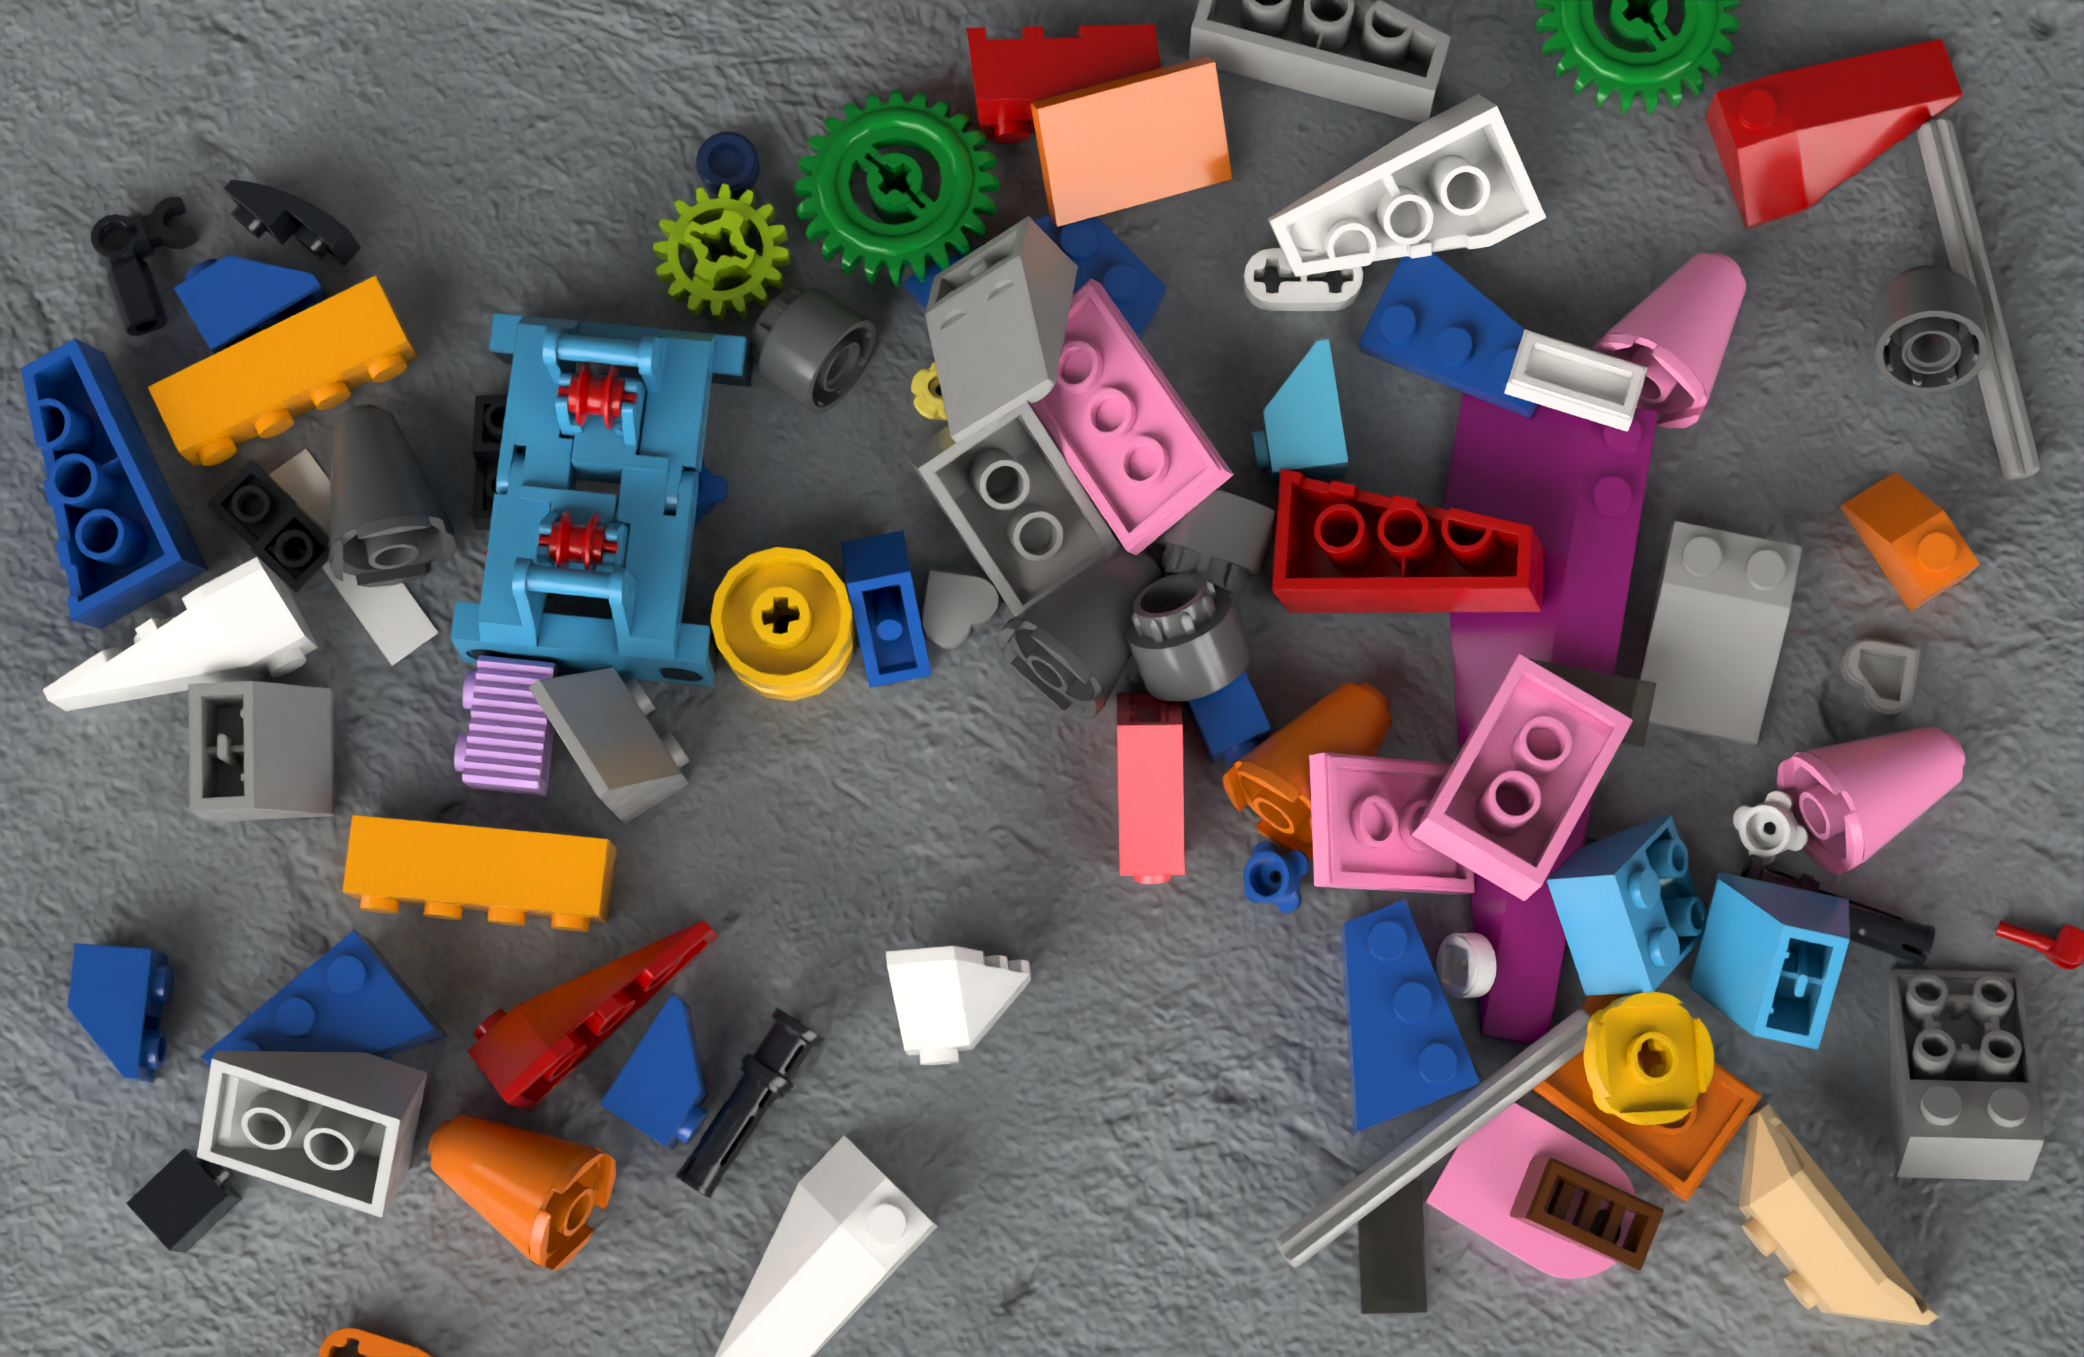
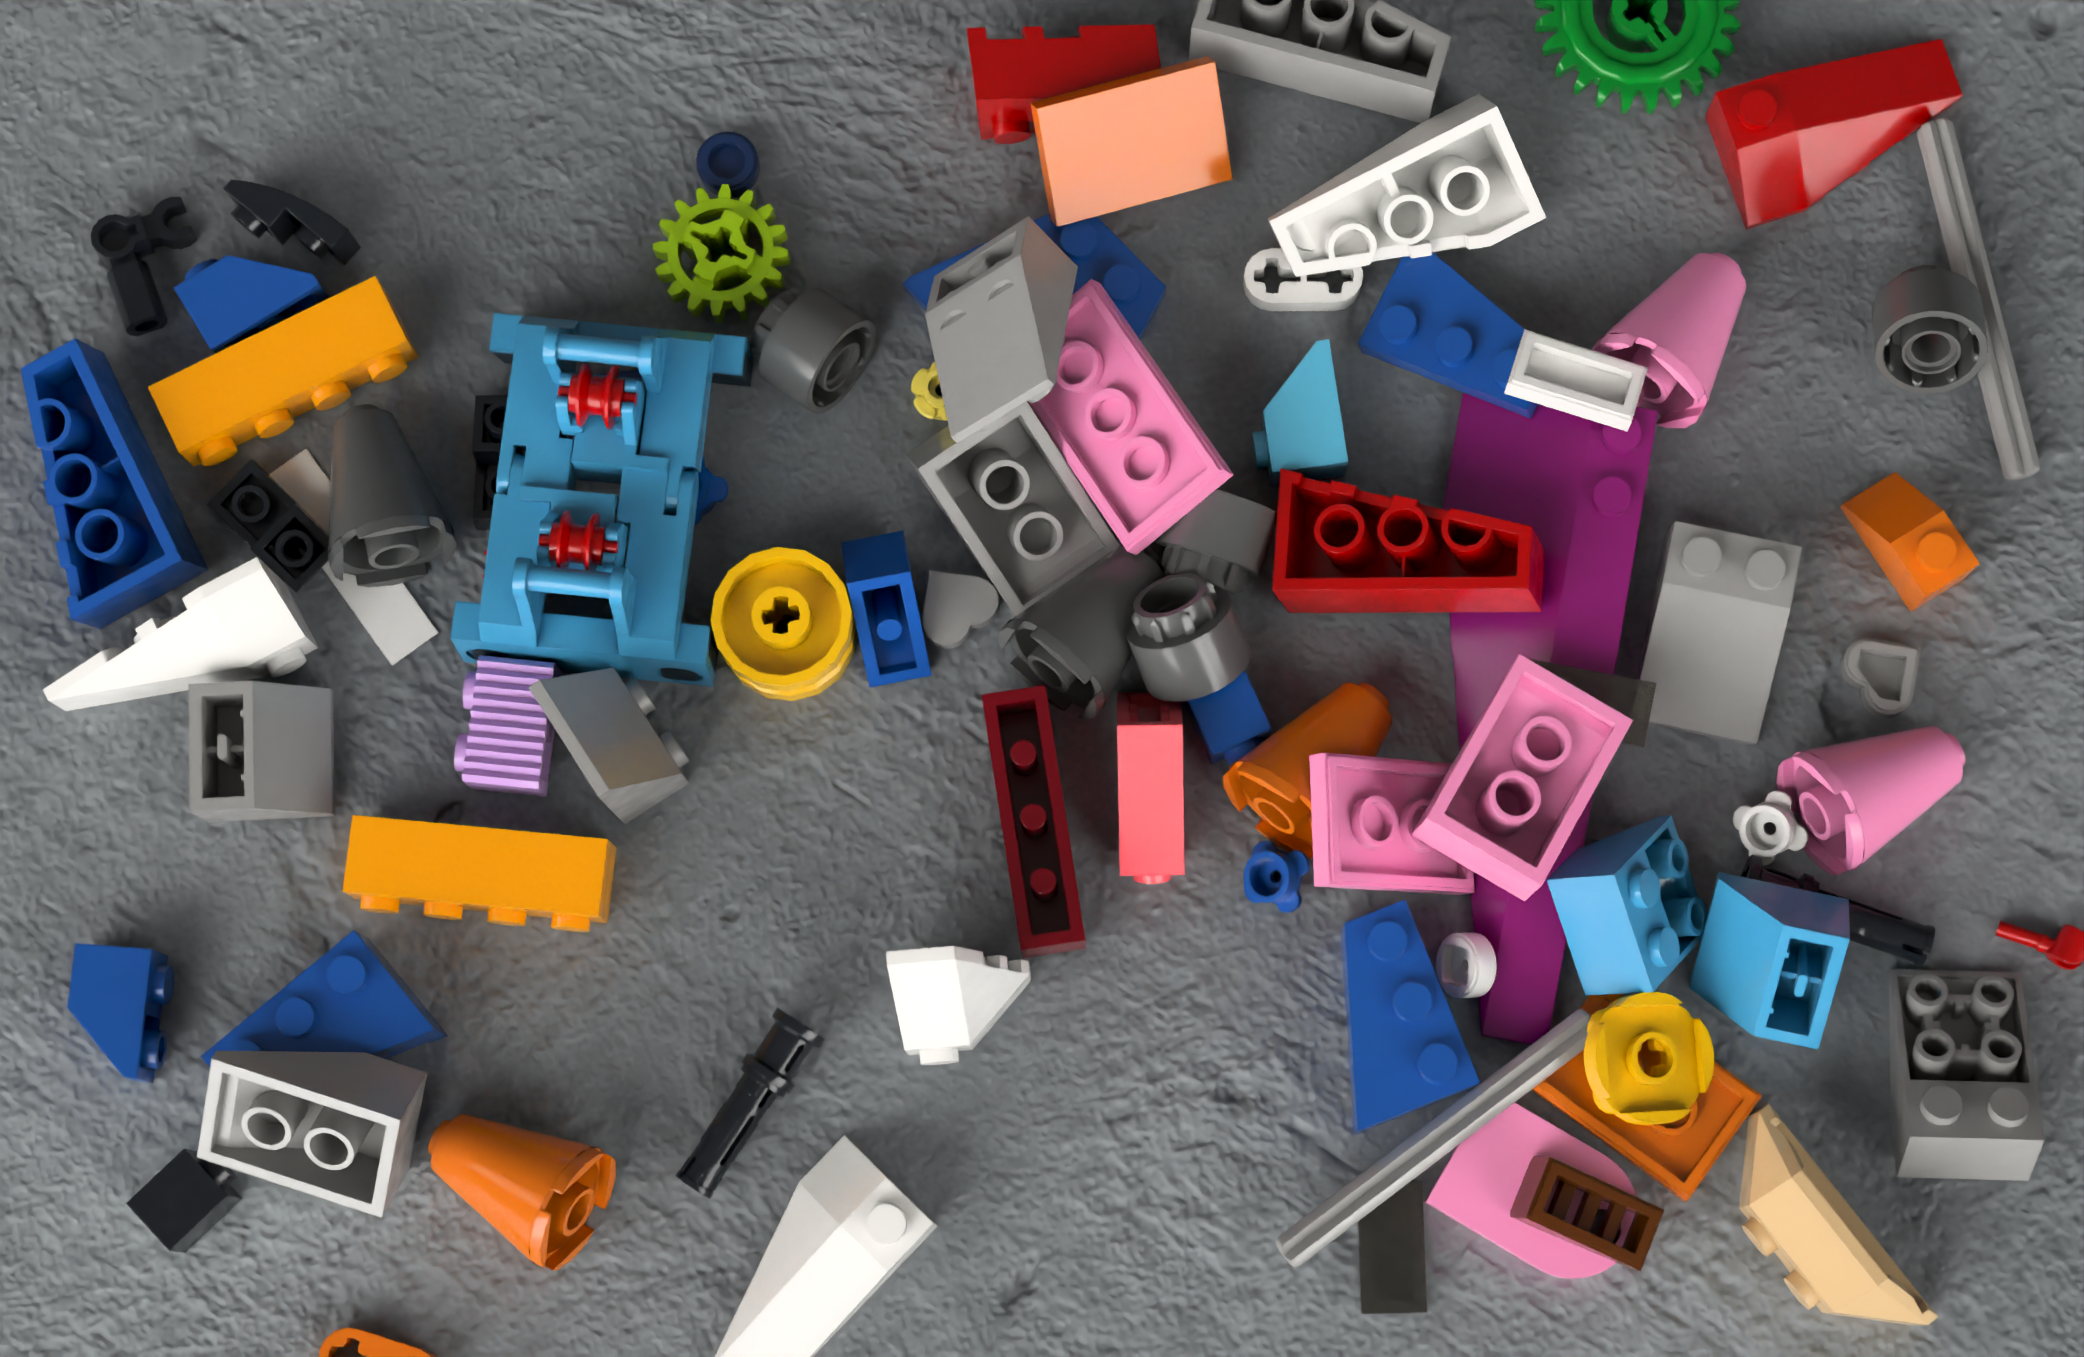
red wedge [467,920,719,1112] -> none
blue slope [600,994,708,1150] -> none
green gear [794,89,1000,287] -> none
none -> dark red brick [981,685,1087,958]

